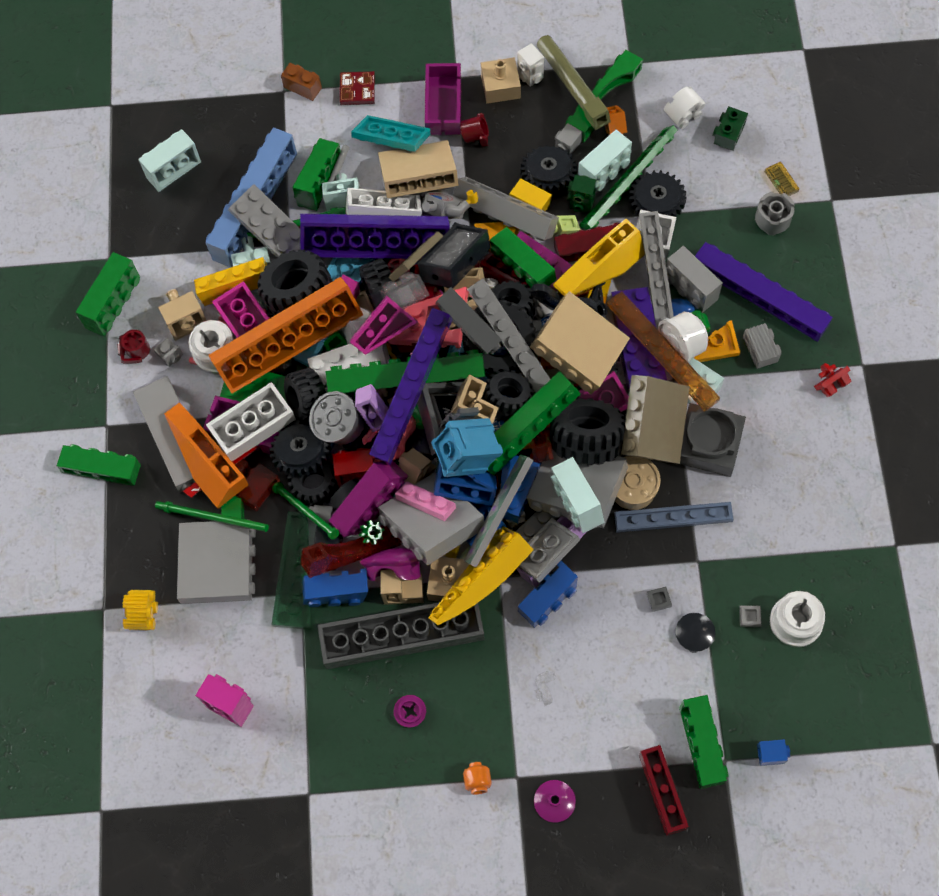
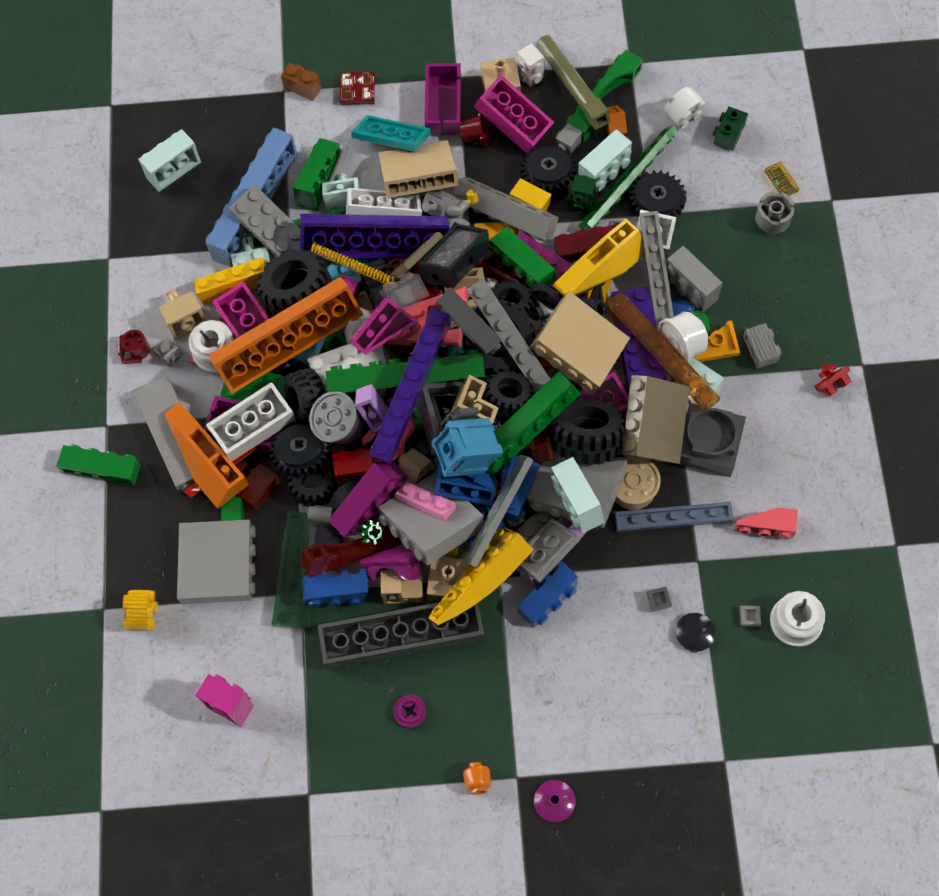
green brick [76,252,140,336] -> none
green bar [155,501,269,532] -> none
green bar [272,482,339,540] -> none
yellowish green bracket [553,215,581,238] -> none
dark red brick [639,745,689,836] -> none
green wedge [679,695,729,789] -> none
dark purple brick [695,242,833,342] -> none
blue brick [757,739,790,766] -> none
none -> yellow piece [311,243,394,286]
none -> dark pink brick [474,75,554,154]
none -> coral slope [734,507,798,540]

